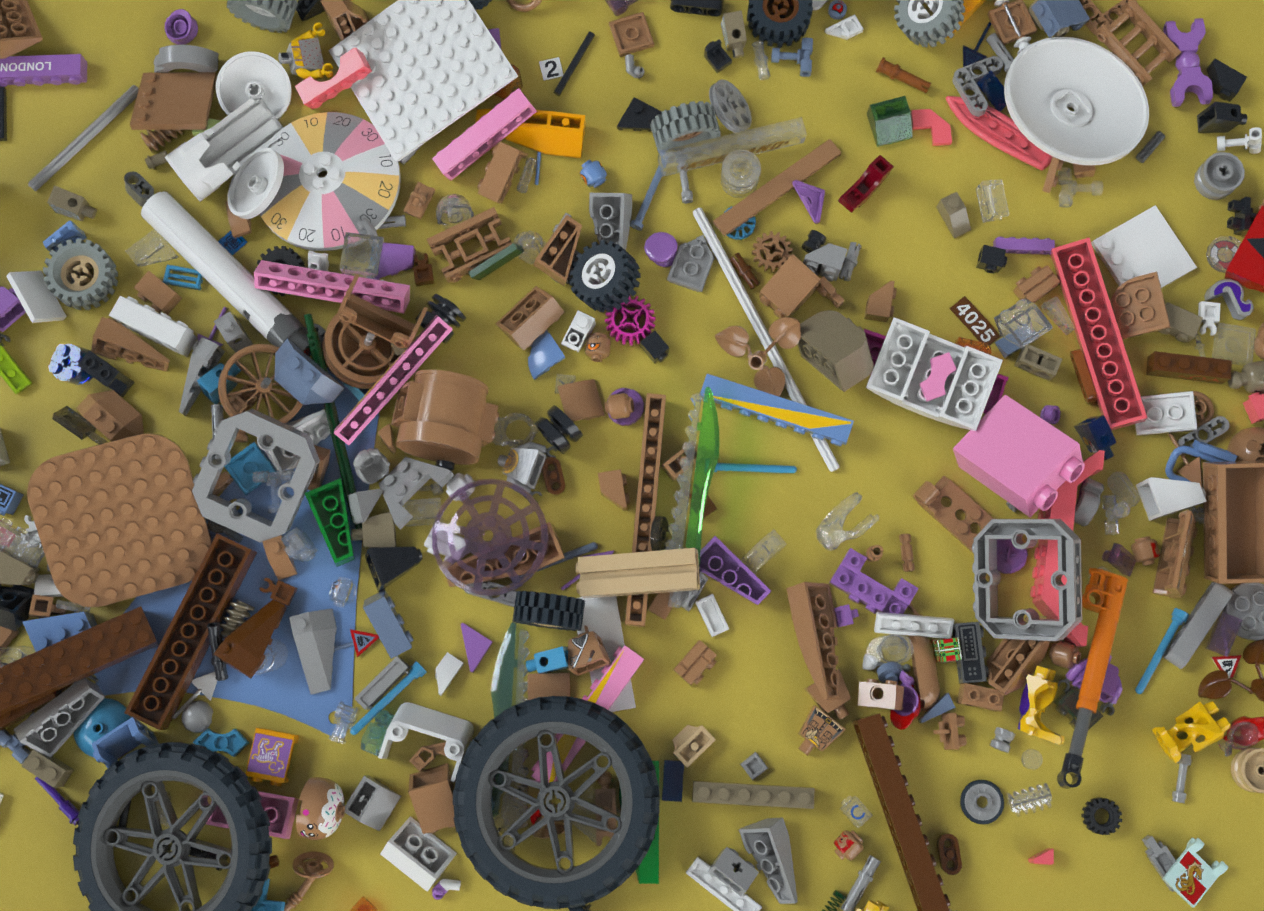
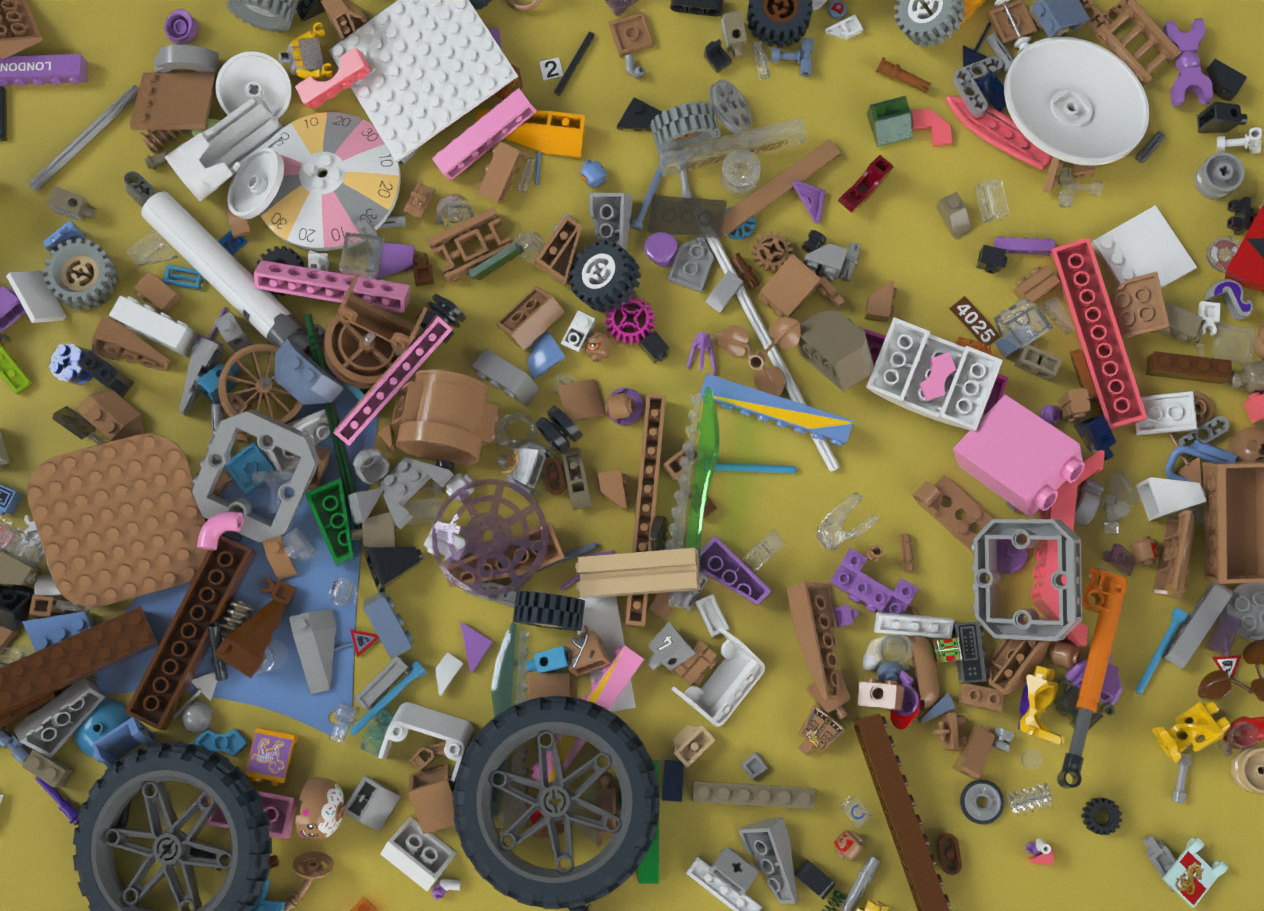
none -> bright pink cylinder [197,512,243,550]
none -> light grey wedge [472,348,540,407]
none -> dark tan slope [562,448,592,510]
none -> light grey torso [646,622,696,671]
none -> clear smoke tile [648,195,727,239]
none -> white windscreen [671,627,765,727]
none -> medium lavender plant [686,333,717,375]
none -> light grey slope [706,270,743,313]
none -> black beam [794,859,836,900]
none -> medium nougat slope [953,724,996,779]
none -> arm [1026,838,1051,855]
none -> medium nougat brick [1058,388,1091,423]

